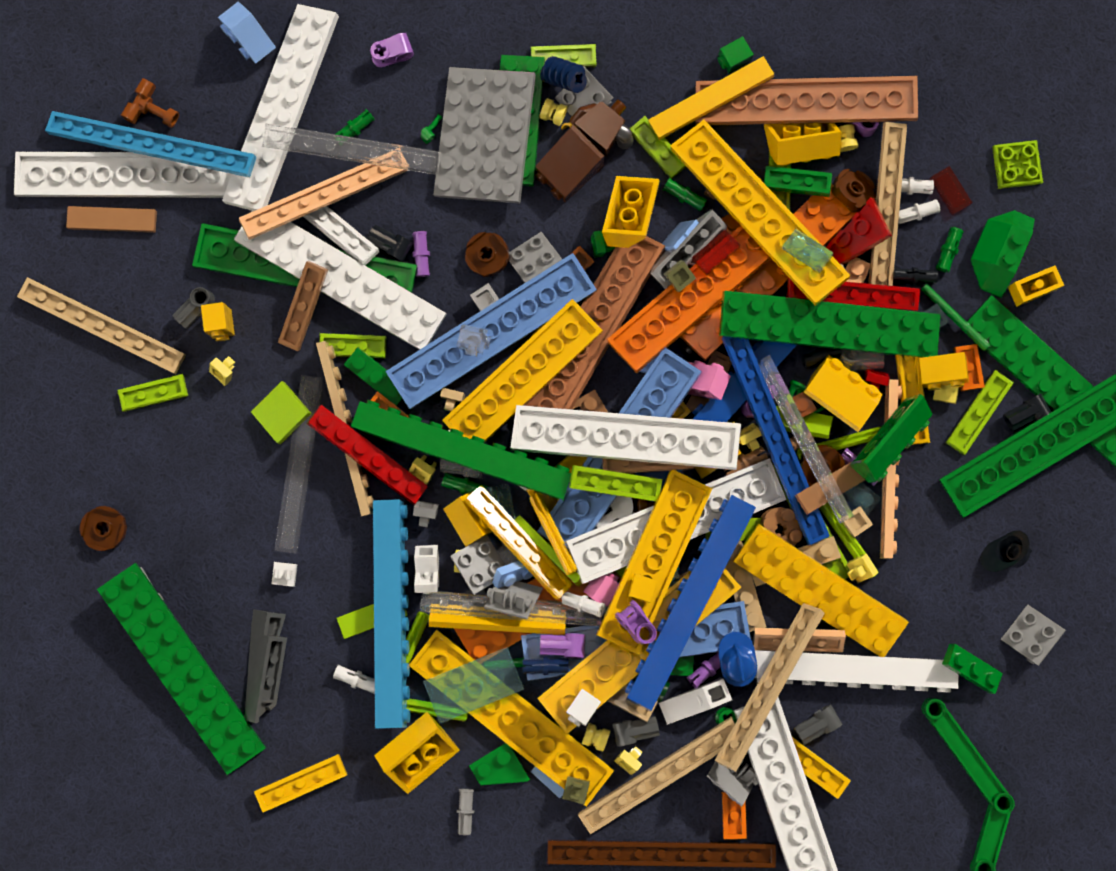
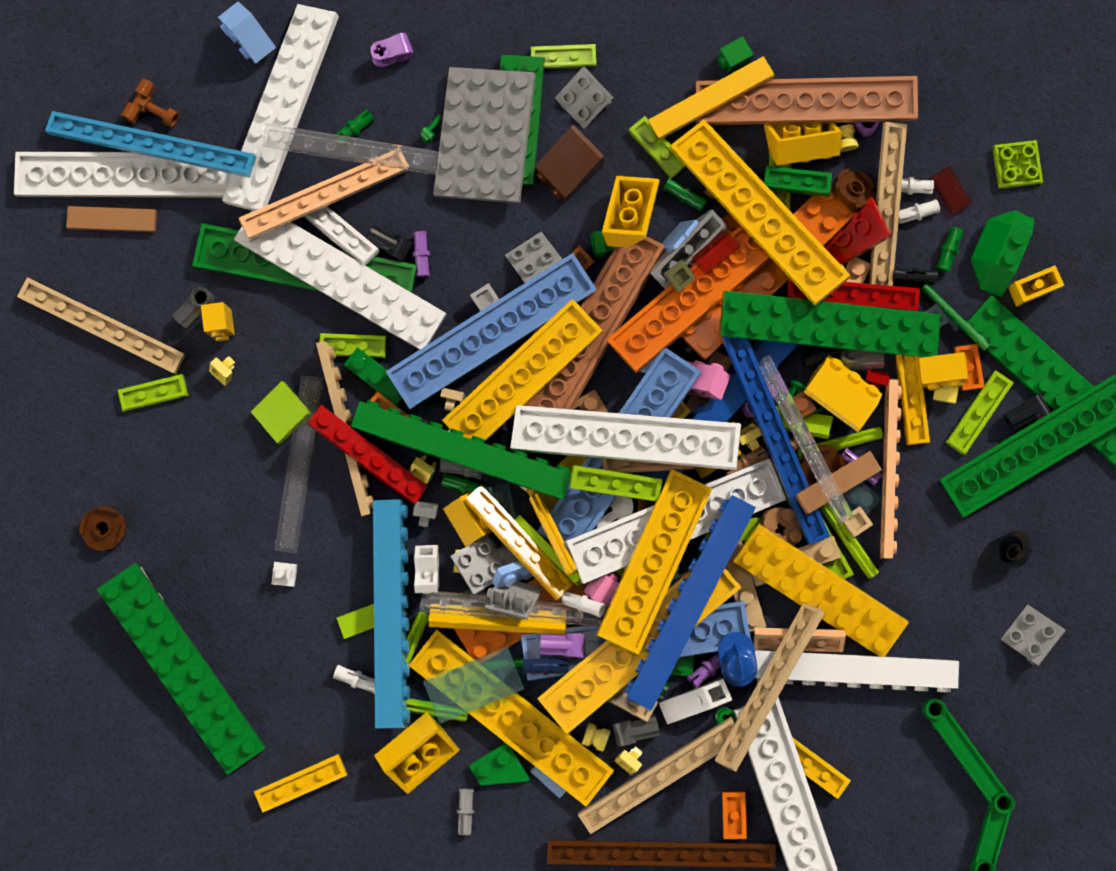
dark grey wedge [244,609,287,723] -> none
medium nougat tile [278,261,329,351] -> none
clear brick [457,324,491,357] -> none
reddish brown plate [465,232,510,277] -> none
dark blue piece [540,56,587,93] -> none
light yellow wheel [540,98,568,126] -> none
reddish brown torso [561,99,634,156] -> none
olive tile [562,776,590,804] -> none
white brick [566,689,601,727] -> none
medium lavender piece [615,600,657,644] -> none
yellow tile [628,574,657,603] -> none
light grey hinge [707,760,758,807] -> none
clear light blue plate [782,229,833,273] -> none
dark grey piece [793,704,842,745] -> none
light yellow tile [846,553,878,583] -> none
green slope [849,394,933,483] -> none
green plate [942,644,1003,694] -> none

